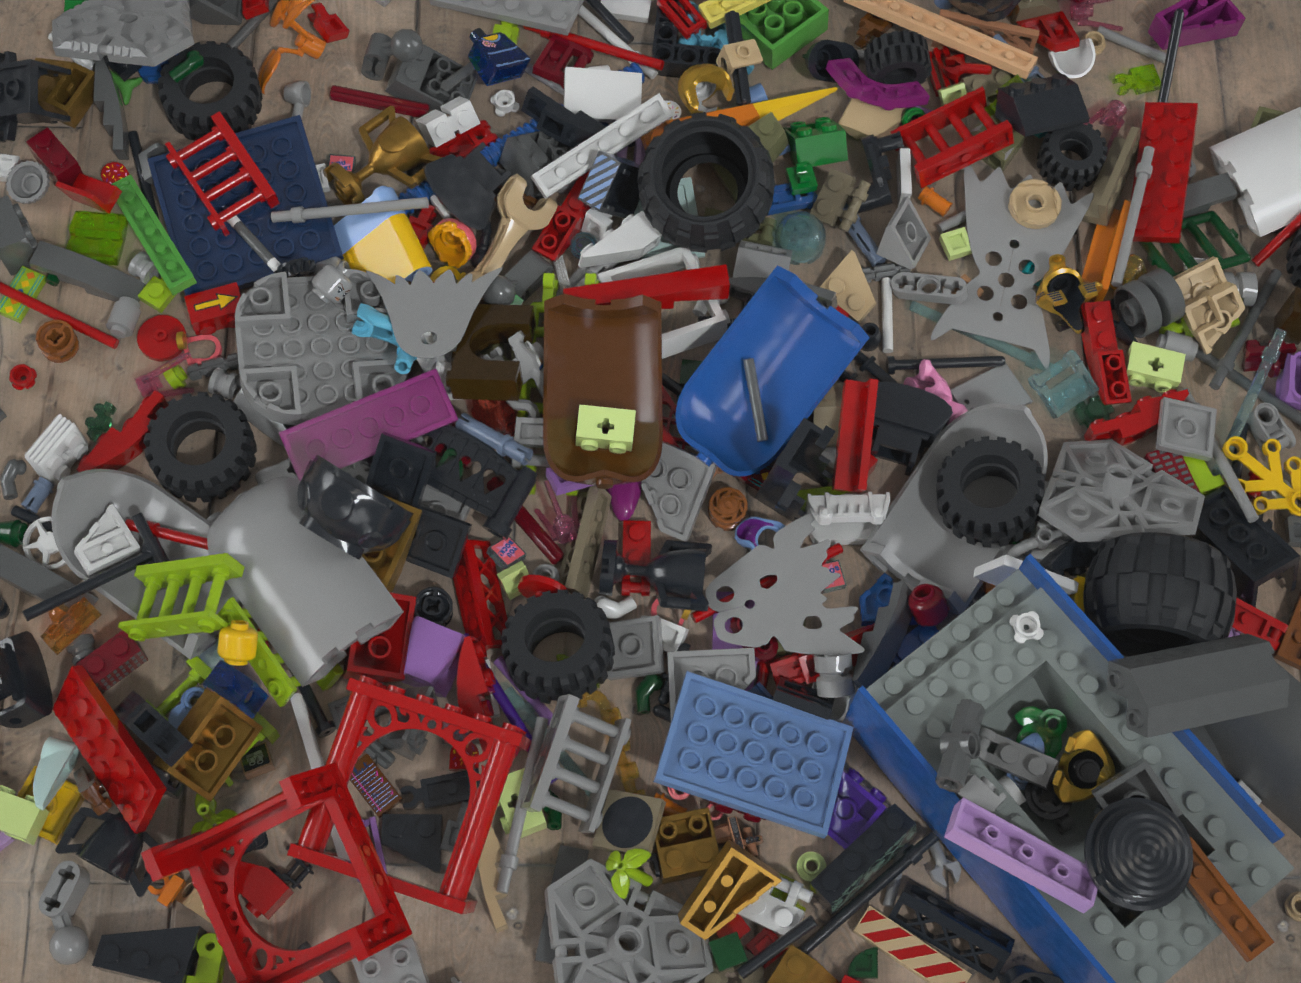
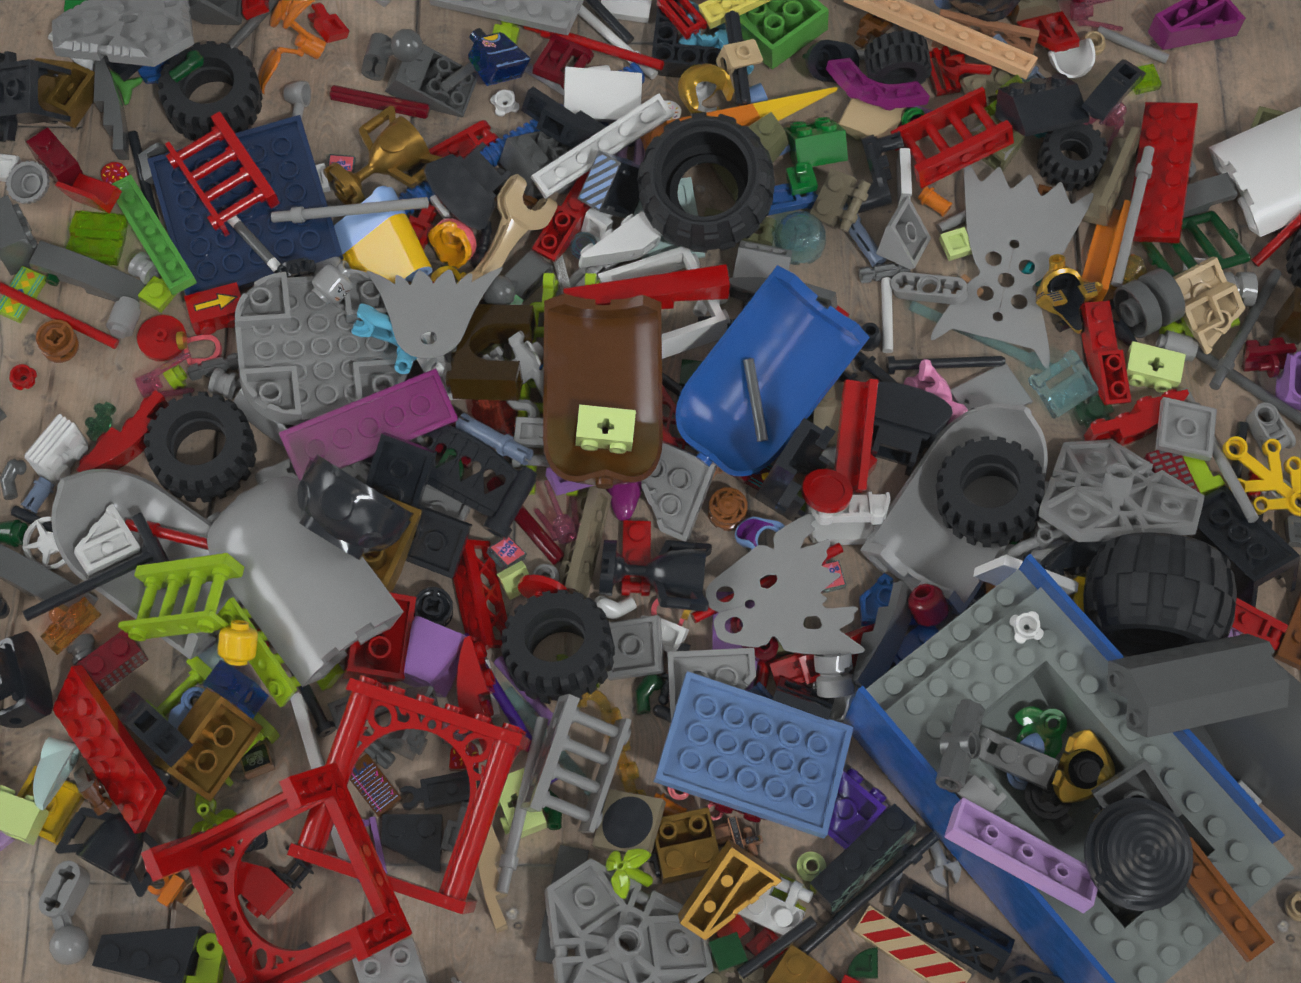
white piece [416,96,480,148] -> none
tan wing [820,250,877,323] -> none
yellowish green plate [937,82,967,106] -> none
white tile [998,775,1026,806] -> none
tan tile [1008,179,1062,229] -> none
black bar [1157,9,1185,102] -> none
clear light blue bar [1211,329,1287,477] -> none
none -> red piece [801,469,853,513]
none -> black slope [1082,59,1146,121]

